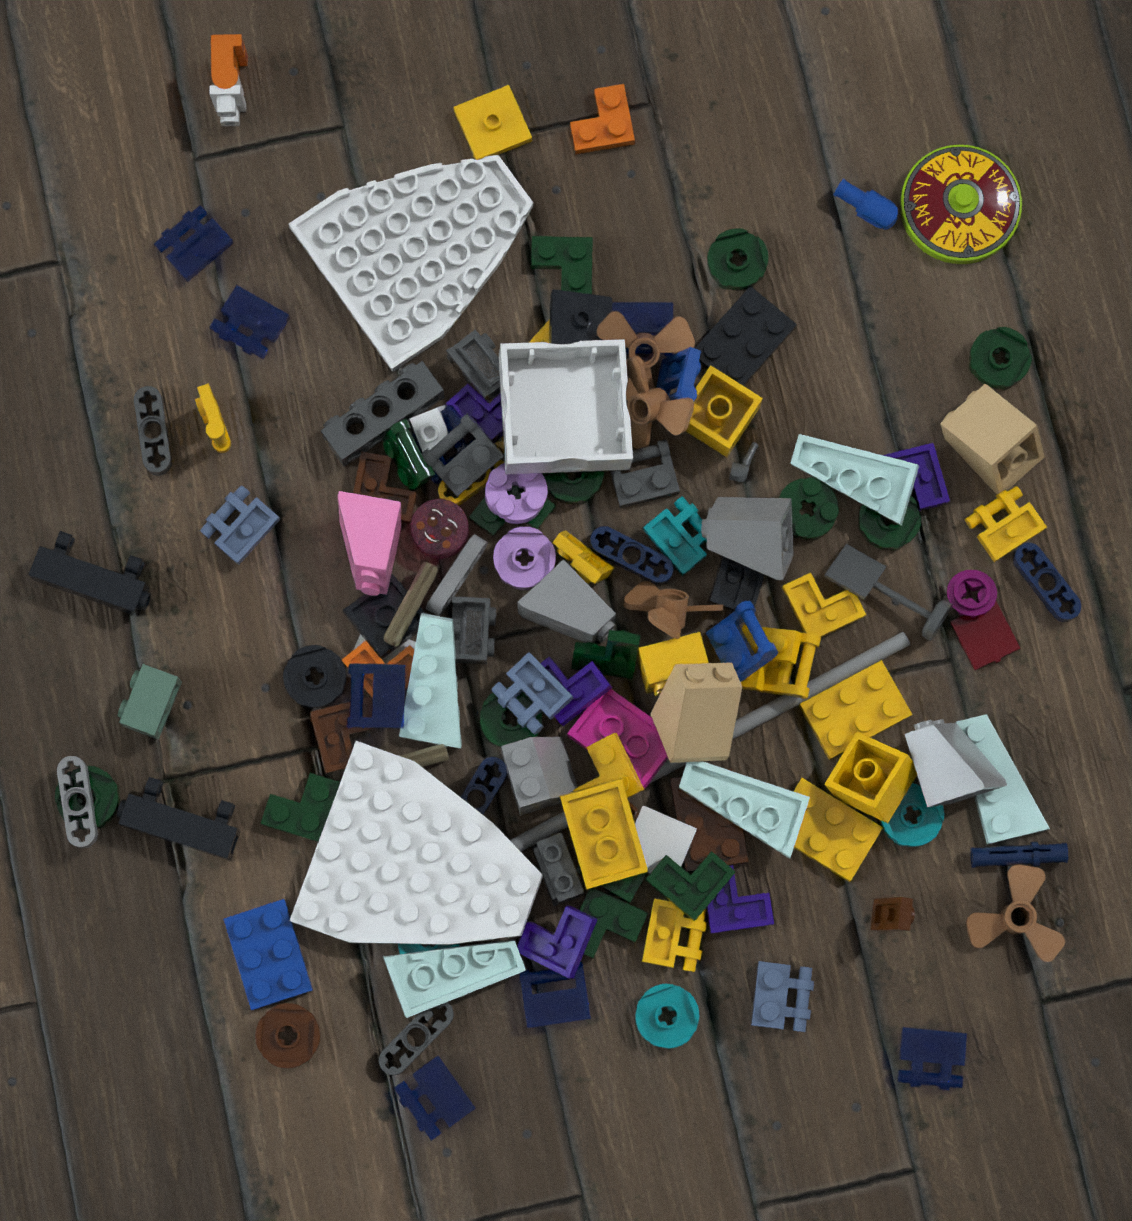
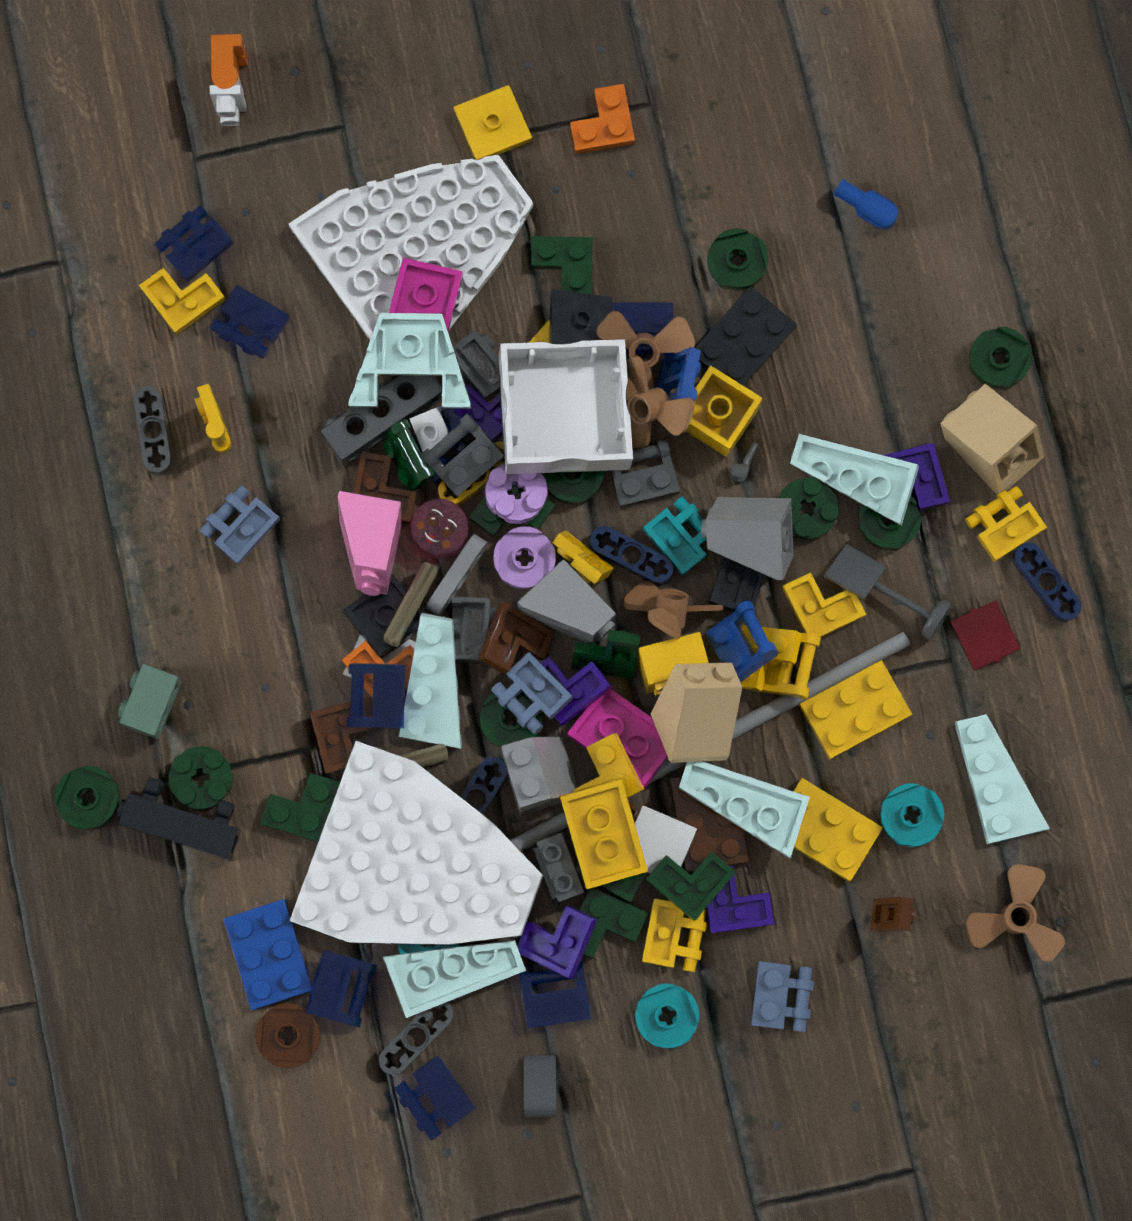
black brick [28,531,151,617] -> none
light grey beam [57,756,98,848] -> none
black plate [283,645,347,709] -> none
yellow brick [824,731,917,824] -> none
clear blue plate [897,1027,967,1091] -> none
dish [900,145,1022,264] -> none
light grey slope [905,719,1007,807] -> none
magenta gear [946,570,997,618] -> none
dark blue pin [970,842,1068,868] -> none
none -> yellow plate [139,267,226,336]
none -> dark green plate [169,746,233,810]
none -> clear blue plate [305,950,377,1027]
none -> light aqua wing [348,313,471,409]
none -> dark pink plate [389,258,463,332]
none -> reddish brown plate [478,602,554,674]
none -> dark grey panel [524,1055,556,1117]

